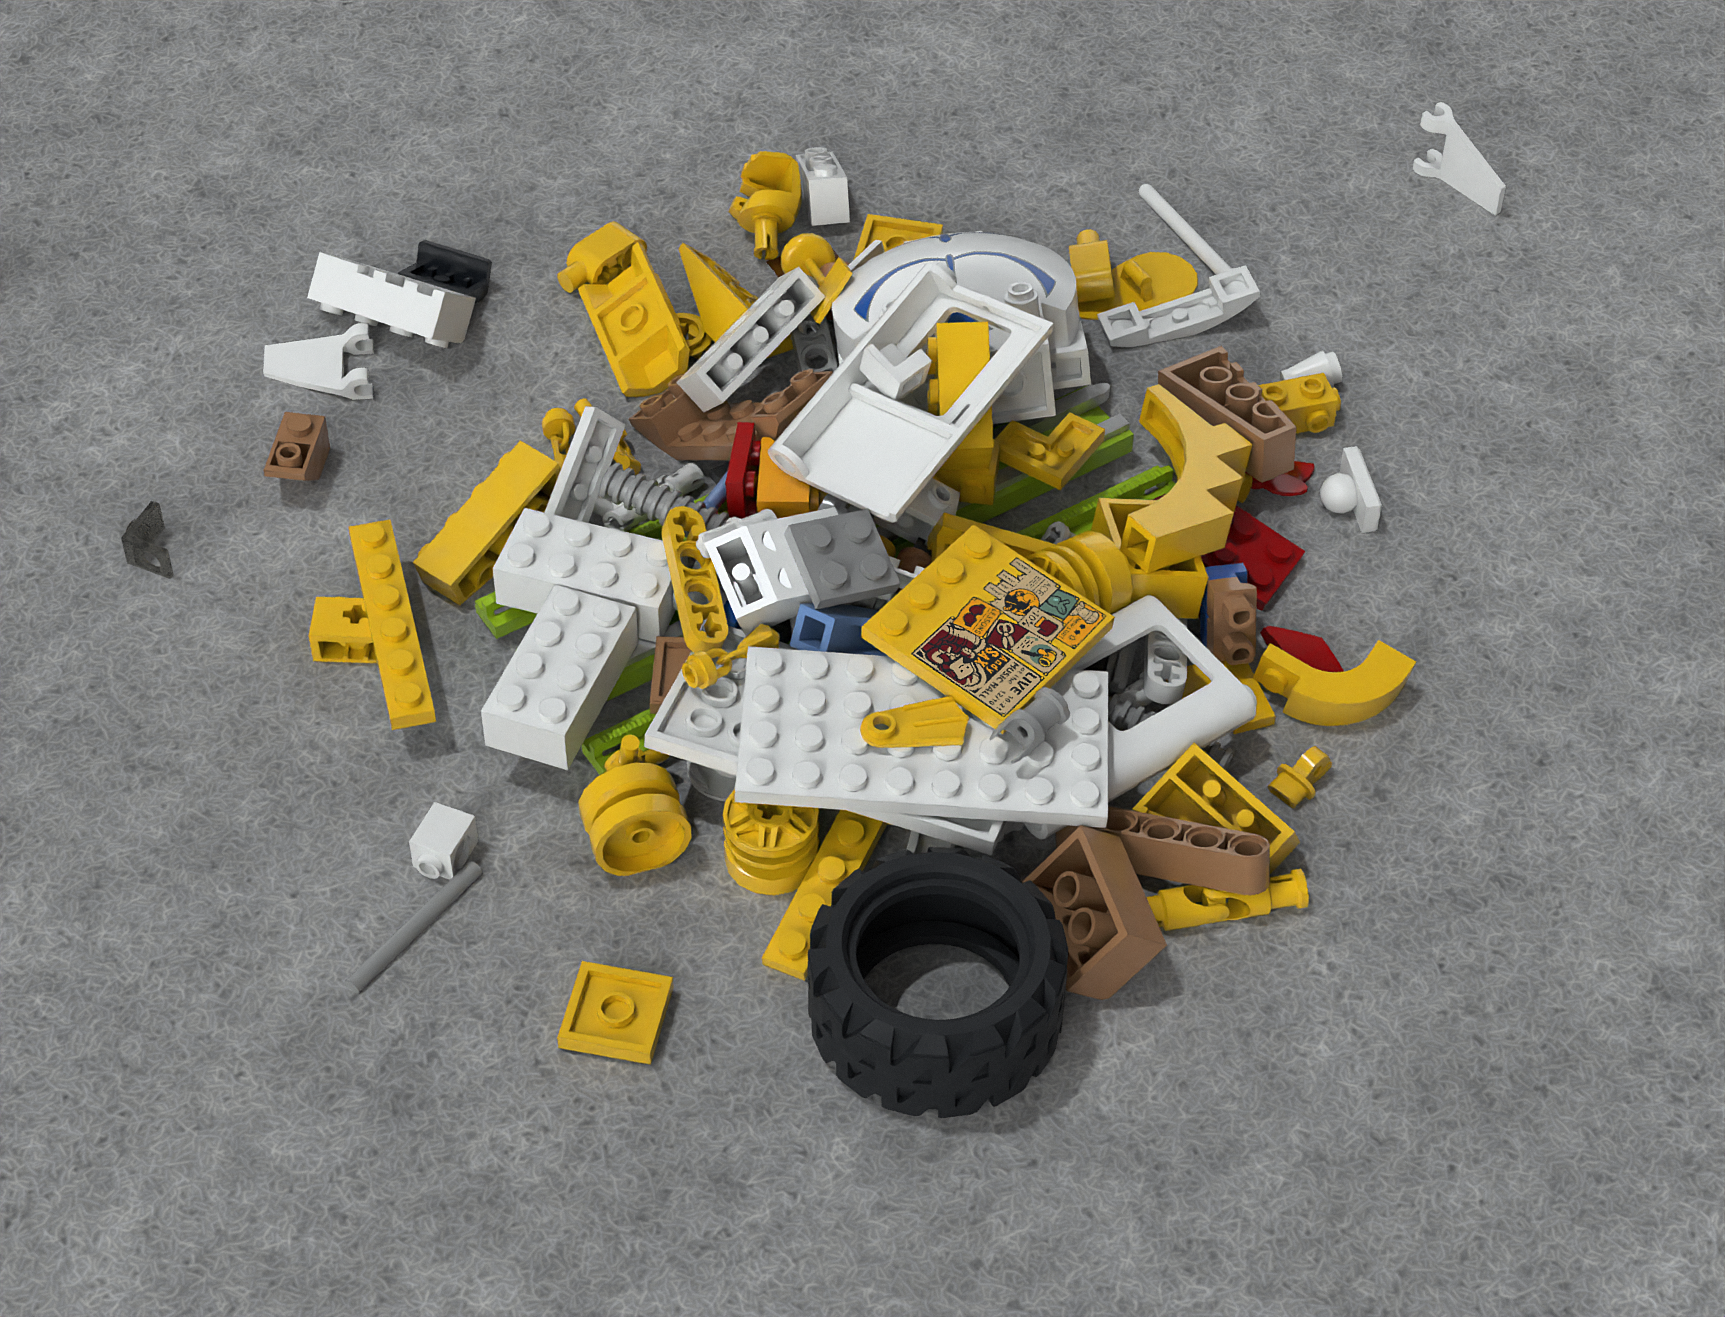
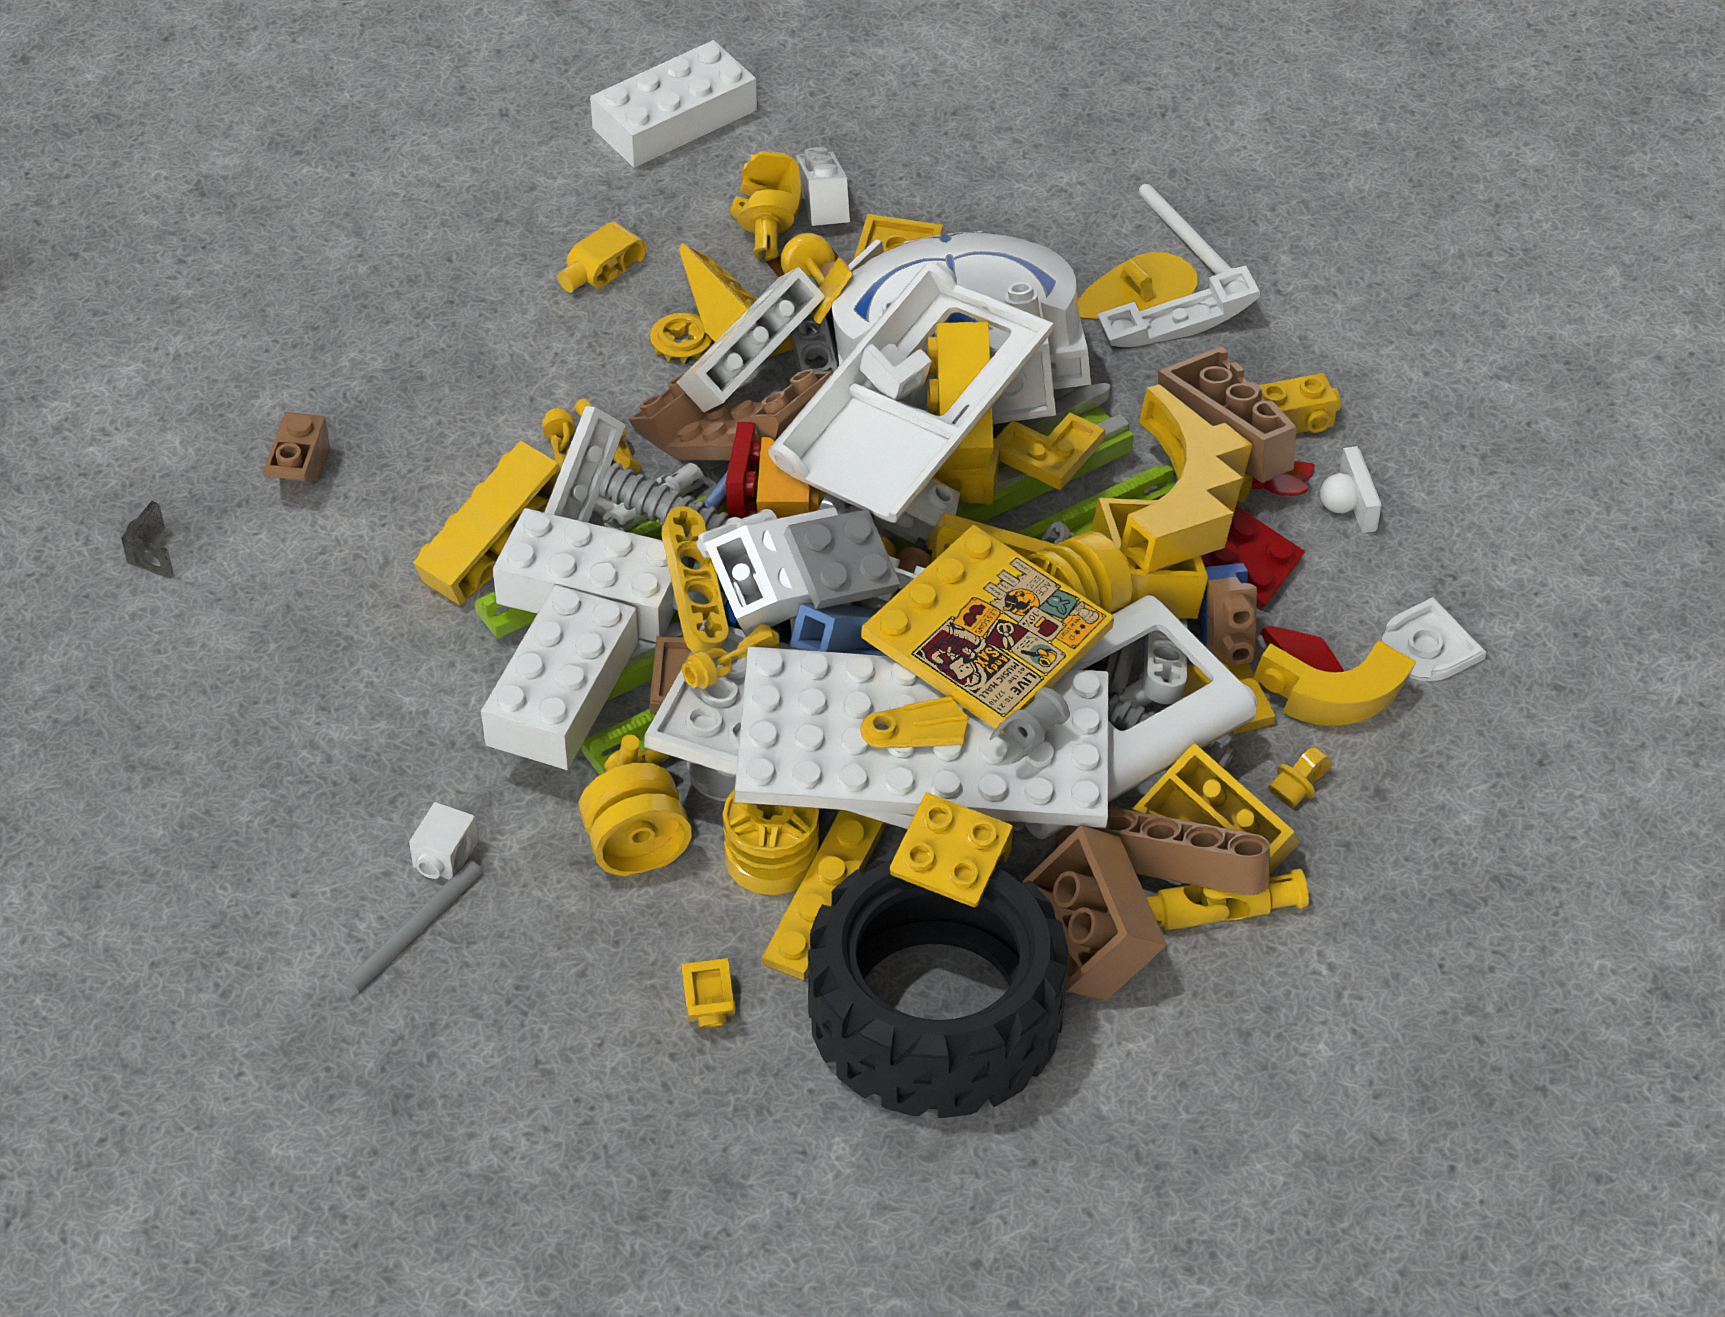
white flag [263,323,374,400] -> none
white wedge [307,252,476,348] -> none
yellow brick [308,596,377,663] -> none
yellow plate [348,519,436,730] -> none
black bracket [398,240,492,303] -> none
yellow plate [557,961,674,1065] -> none
yellow piece [578,242,690,397] -> none
yellow piece [1069,229,1115,303] -> none
white cone [1280,350,1342,388] -> none
white flag [1413,102,1506,216] -> none
none -> white brick [590,40,757,168]
none -> yellow bracket [681,958,736,1028]
none -> yellow bracket [890,792,1013,907]
none -> white tile [1382,597,1486,681]

